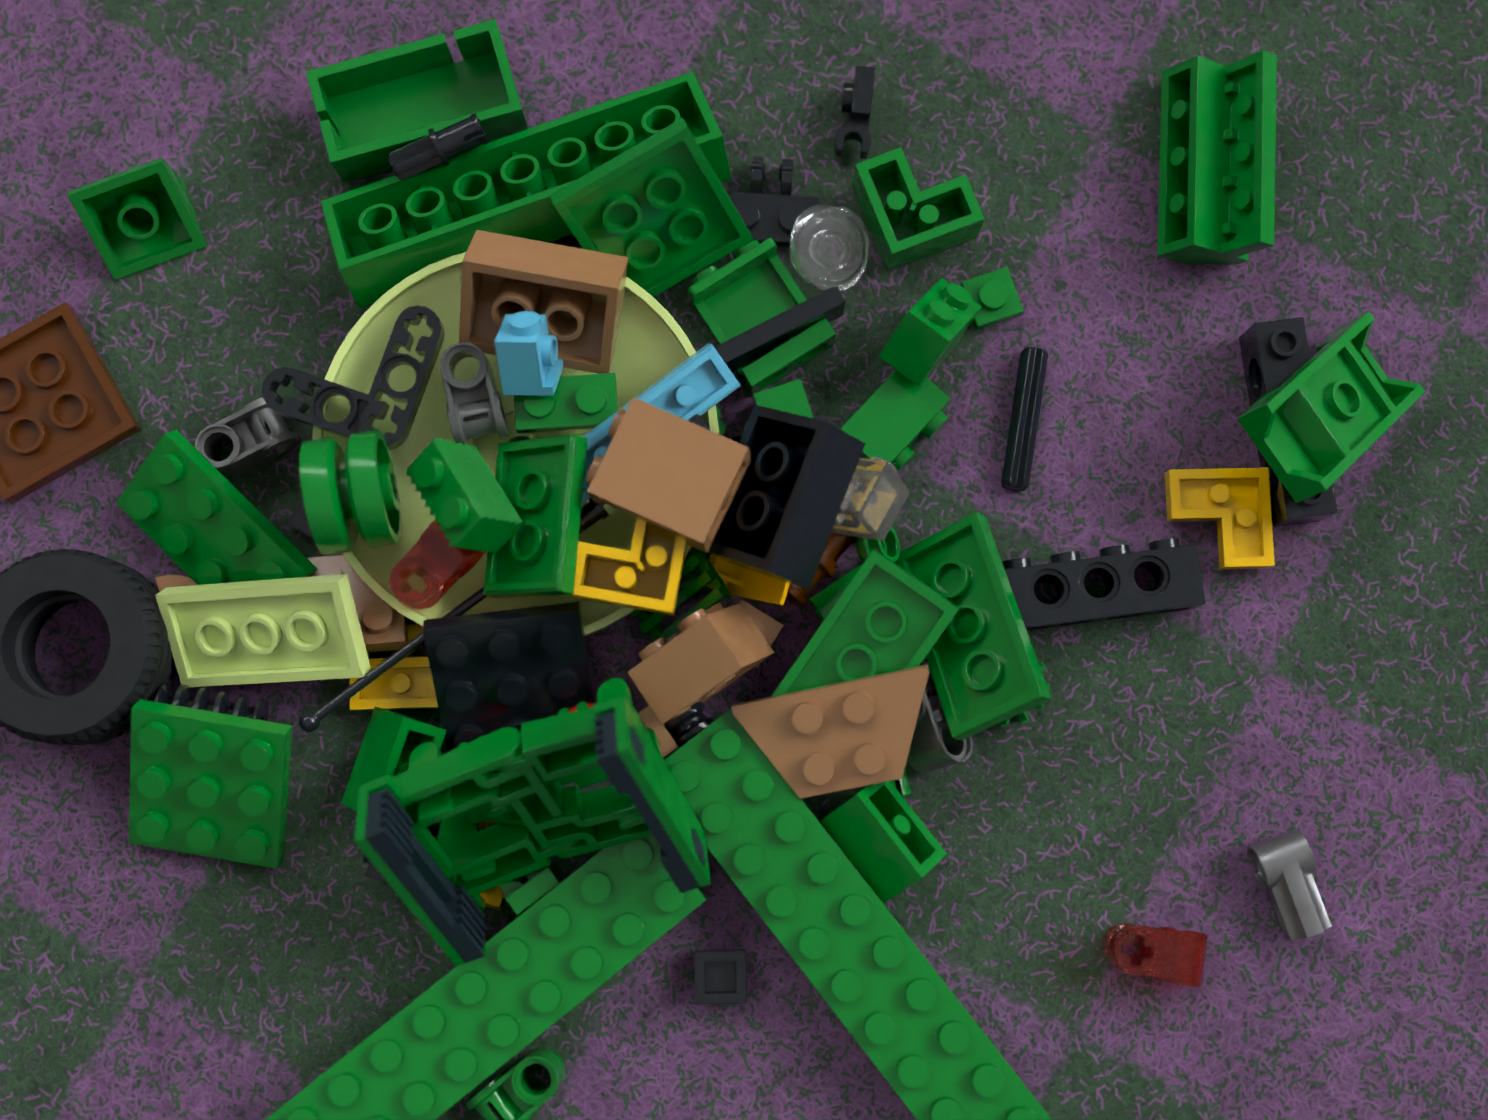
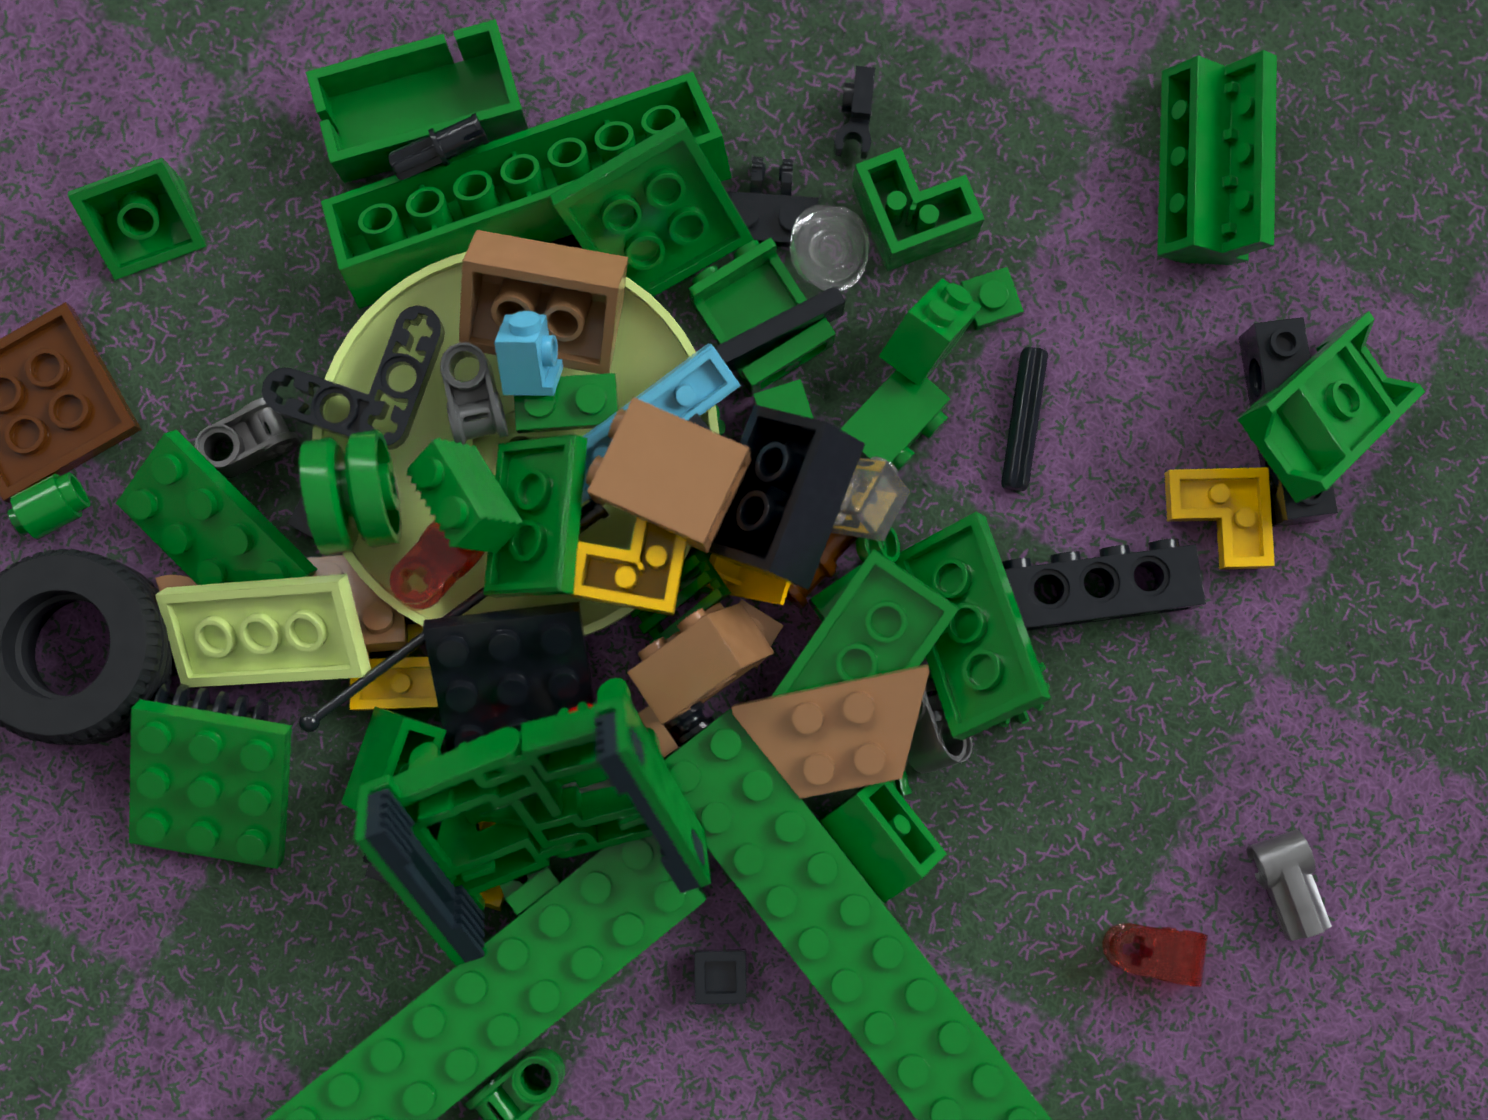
none -> green brick [8,472,90,540]

